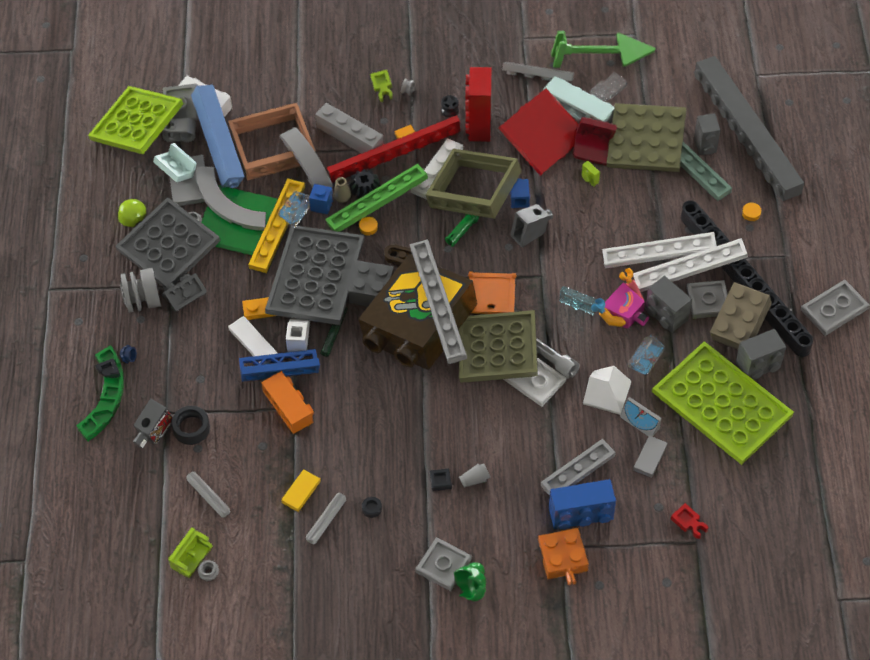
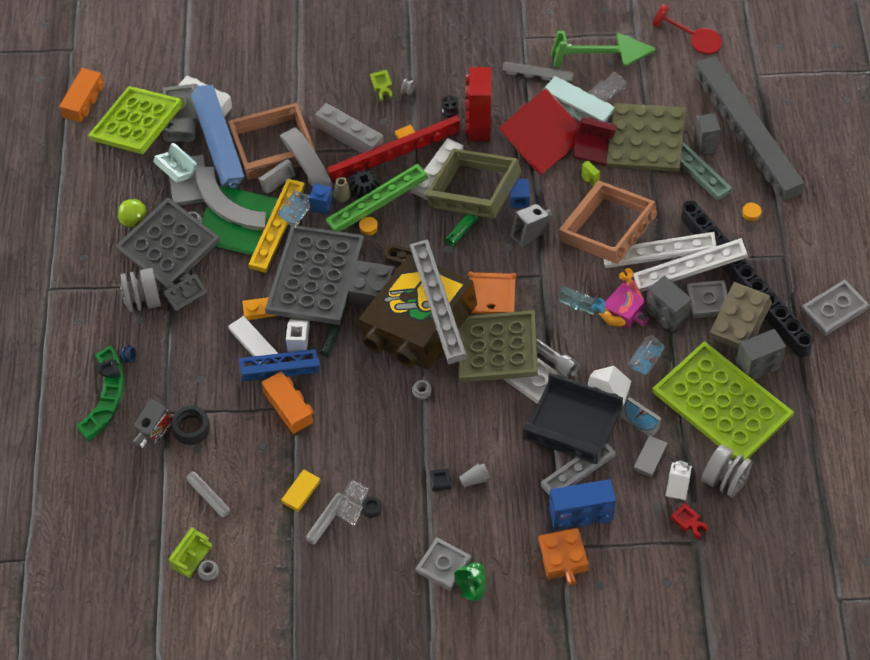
none -> orange brick [59,68,104,123]
none -> light grey tile [259,159,295,195]
none -> clear slope [336,480,369,525]
none -> light grey plate [412,380,432,399]
none -> black panel [523,373,623,465]
none -> nougat window [559,180,657,264]
none -> red piece [652,4,722,54]
none -> white slope [666,461,692,500]
none -> light grey wheel [701,444,753,498]

